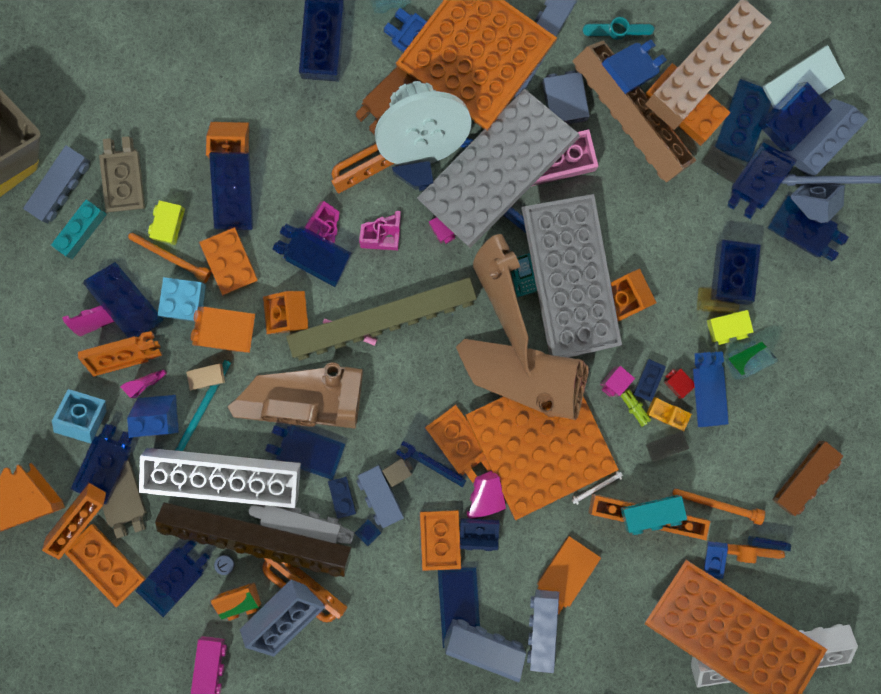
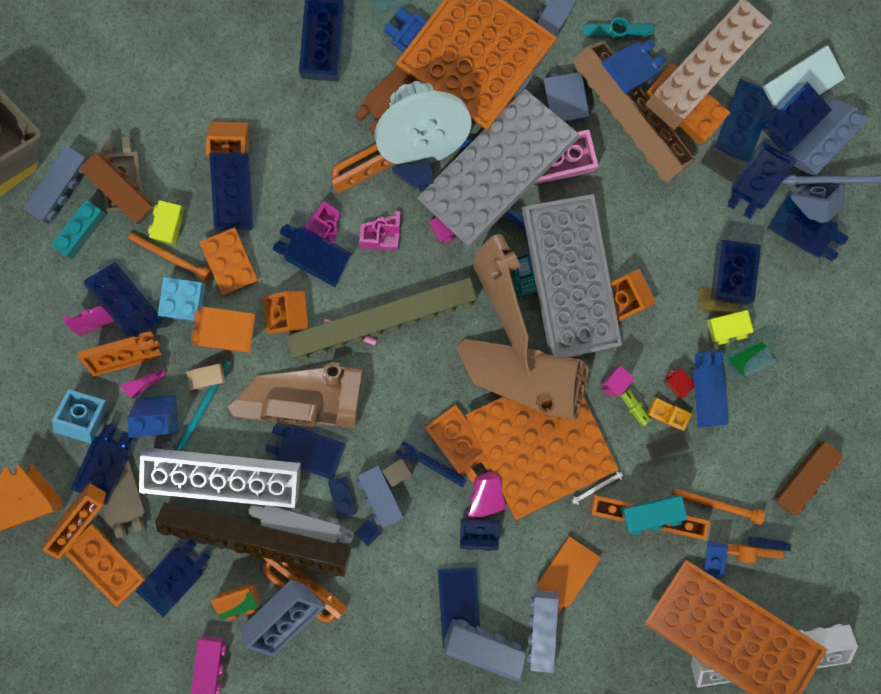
sand blue tile [214,555,235,575] -> none
orange plate [420,510,461,571] -> none
dark blue plate [633,359,666,402] -> none
none -> dark orange brick [79,153,155,224]

